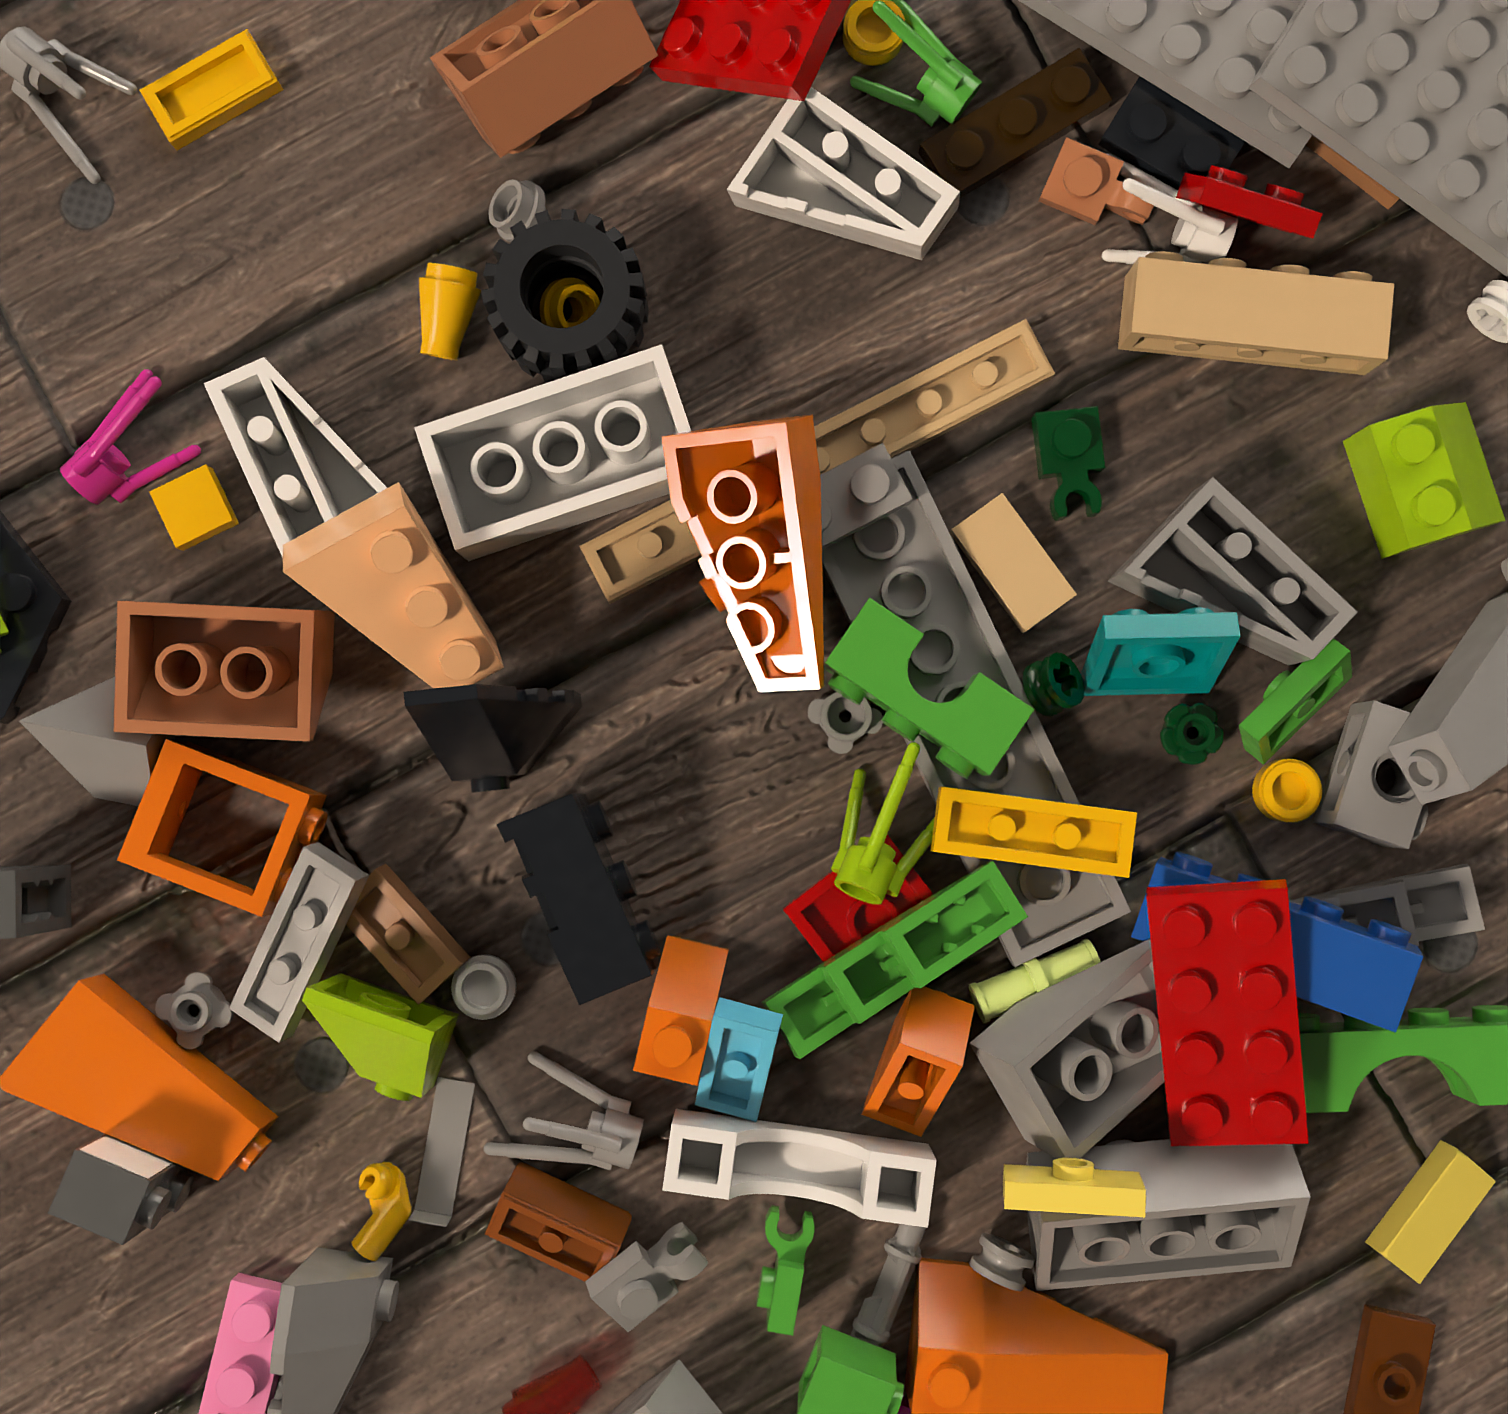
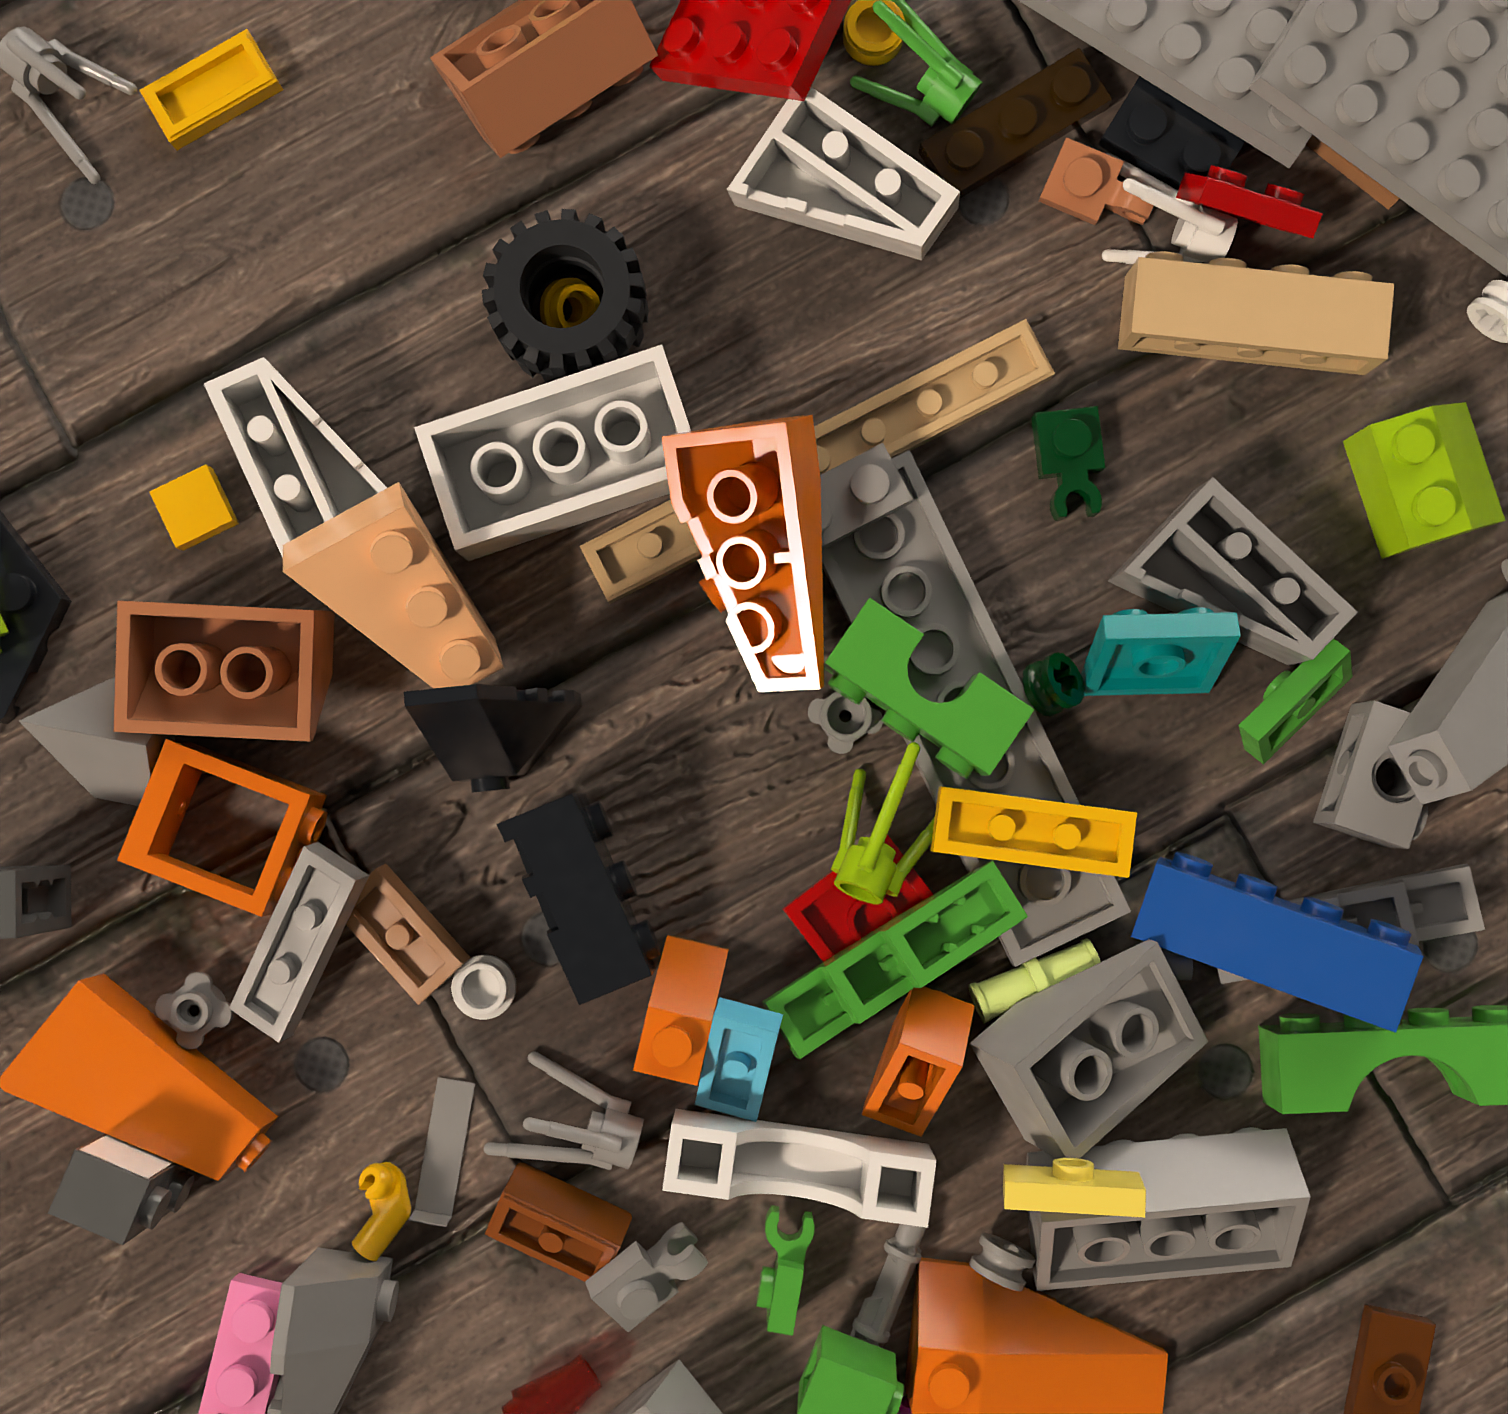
dark pink plant [60,369,201,505] -> none
lime slope [302,973,459,1101] -> none
yellow cone [419,263,481,360] -> none
light grey plate [488,179,546,243] -> none
tan tile [949,493,1077,633] -> none
red plate [1146,879,1309,1146] -> none
dark green plate [1160,703,1224,765] -> none
yellow tile [1252,759,1322,822] -> none
light yellow slope [1365,1140,1496,1284] -> none

